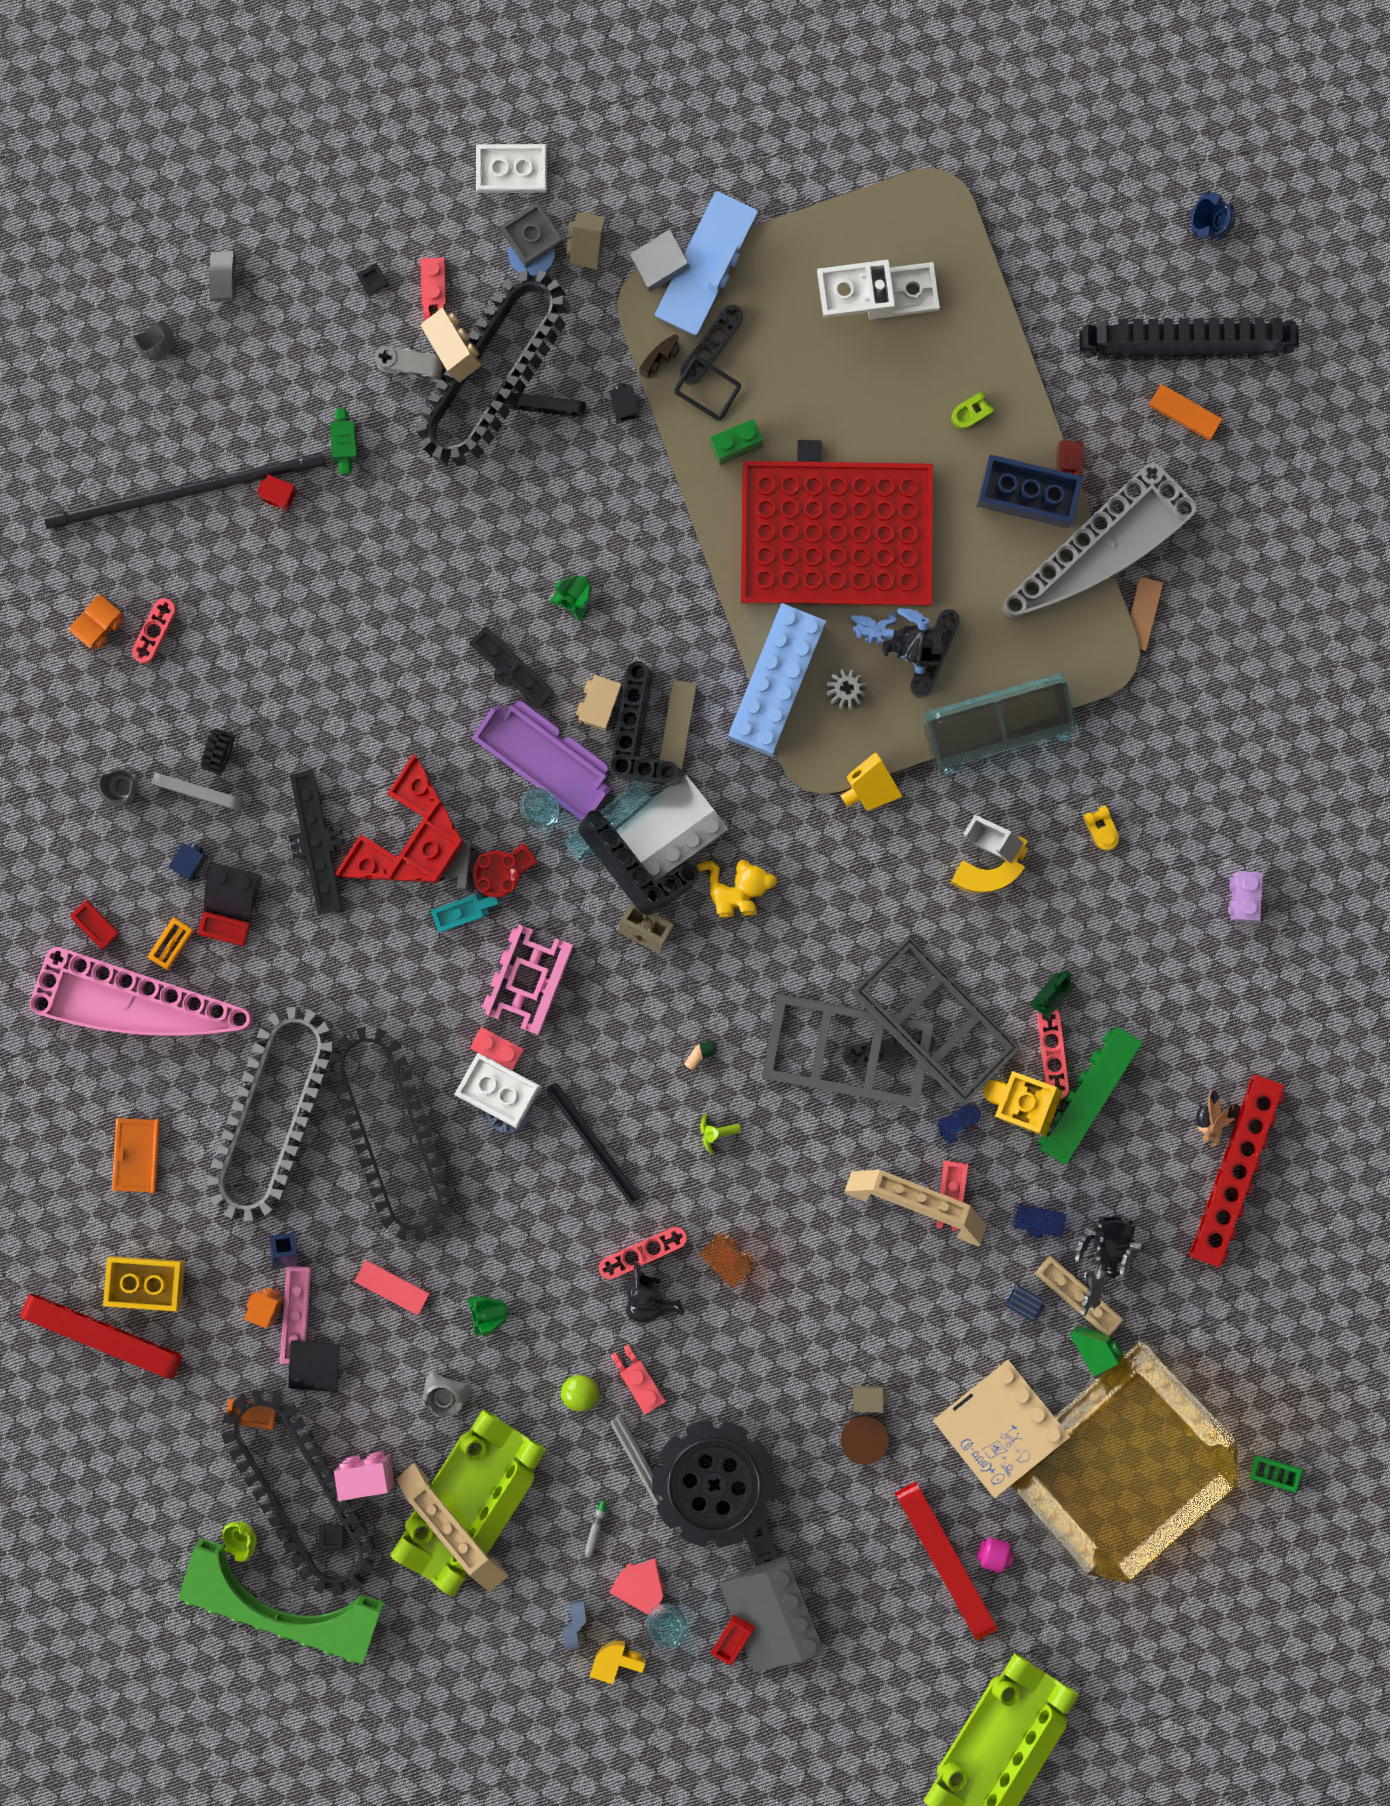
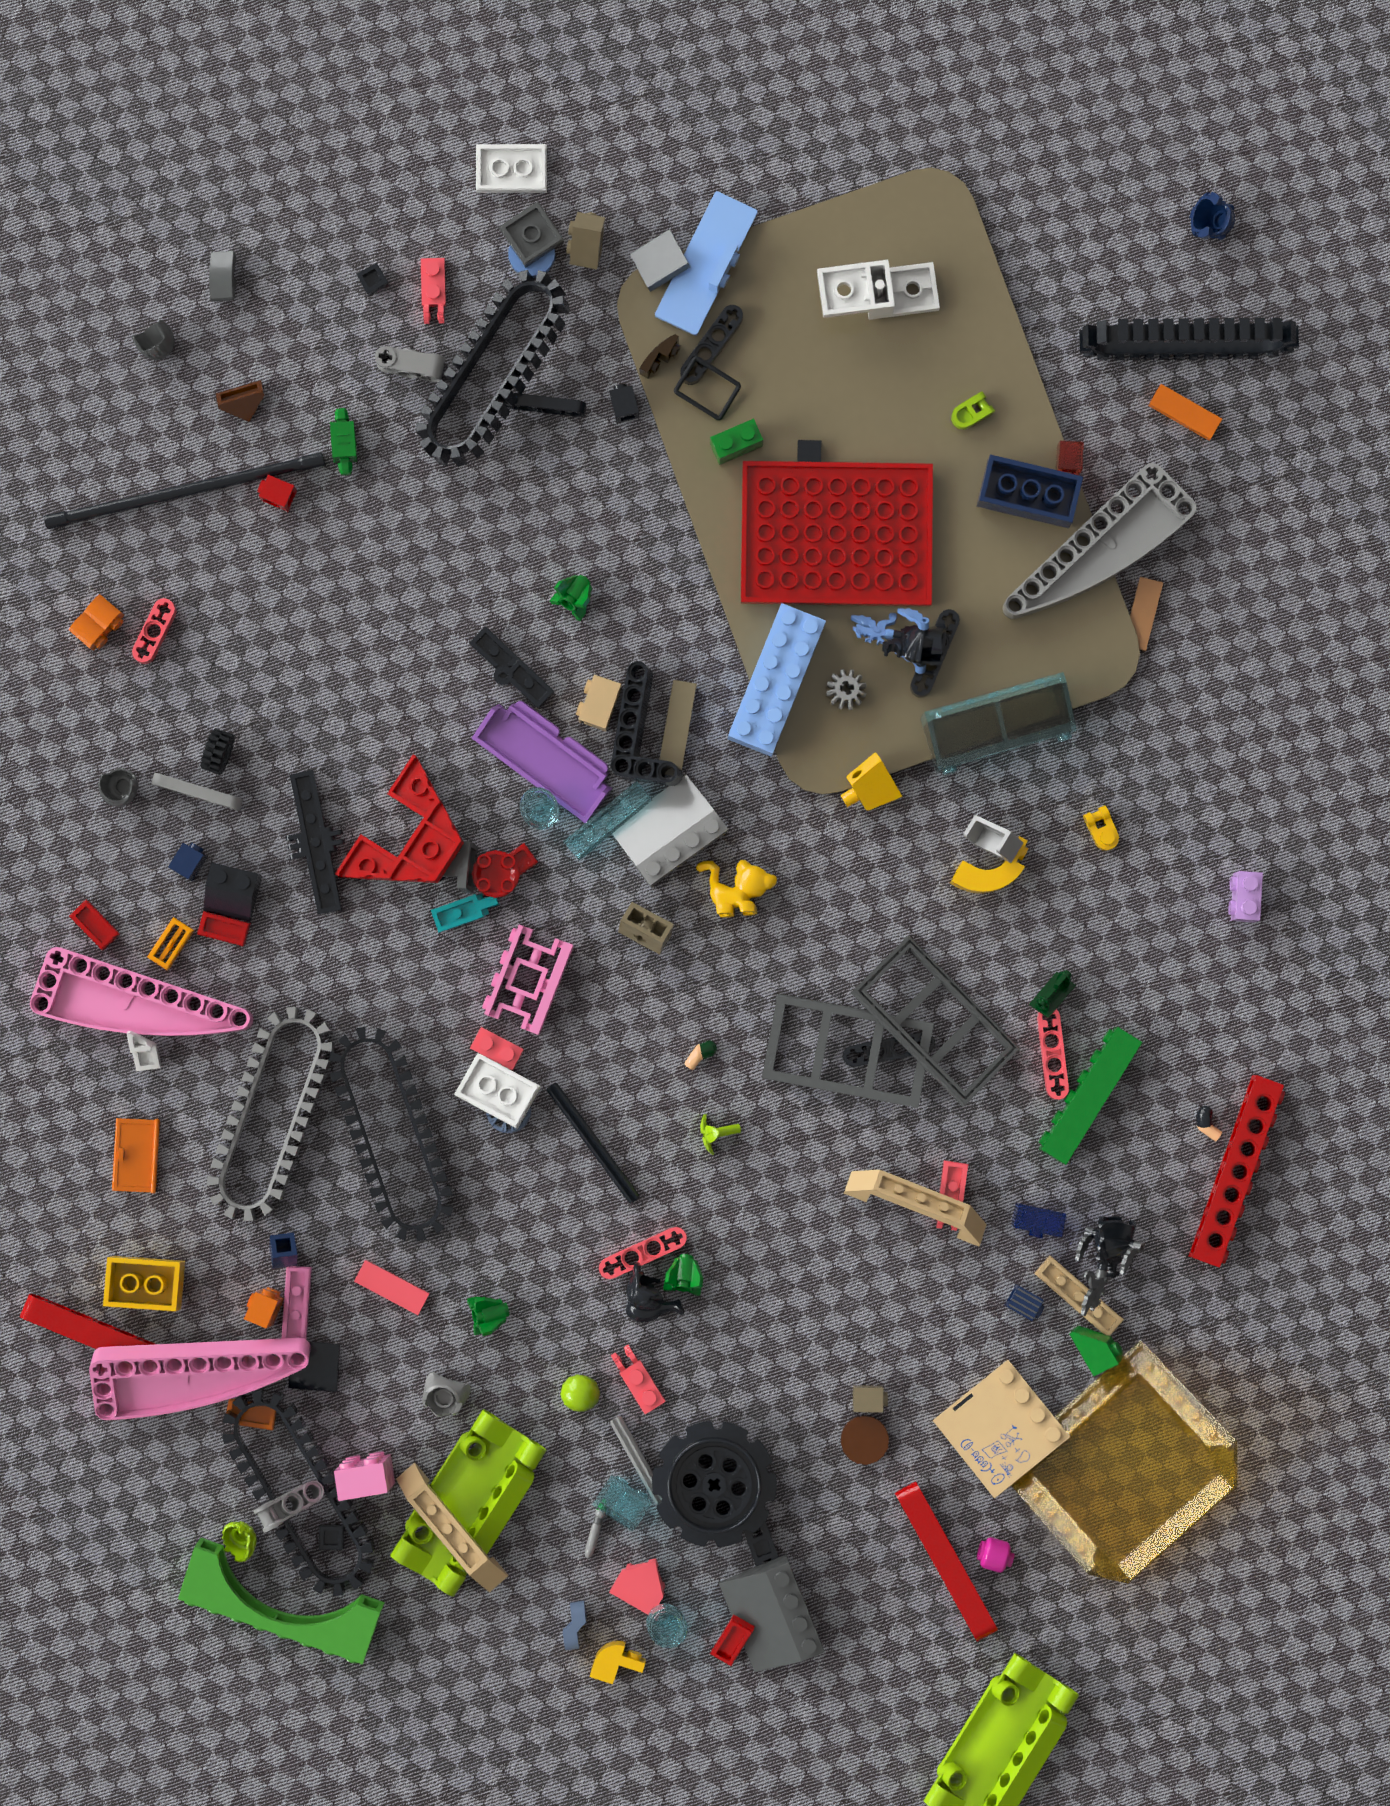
brick [420,308,481,383] -> none
black beam [578,810,699,915] -> none
clear orange brick [698,1233,753,1289] -> none
clear blue leg [934,1105,981,1145] -> none
yellow brick [983,1071,1063,1137] -> none
medium nougat piece [1203,1090,1240,1147] -> none
green slope [1249,1455,1304,1493] -> none
none -> bright pink beam [89,1338,311,1420]
none -> white slope [127,1031,161,1071]
none -> reddish brown slope [216,380,264,422]
none -> light grey piece [253,1481,324,1533]
none -> clear light blue brick [592,1475,652,1531]
none -> green brick [663,1254,703,1296]

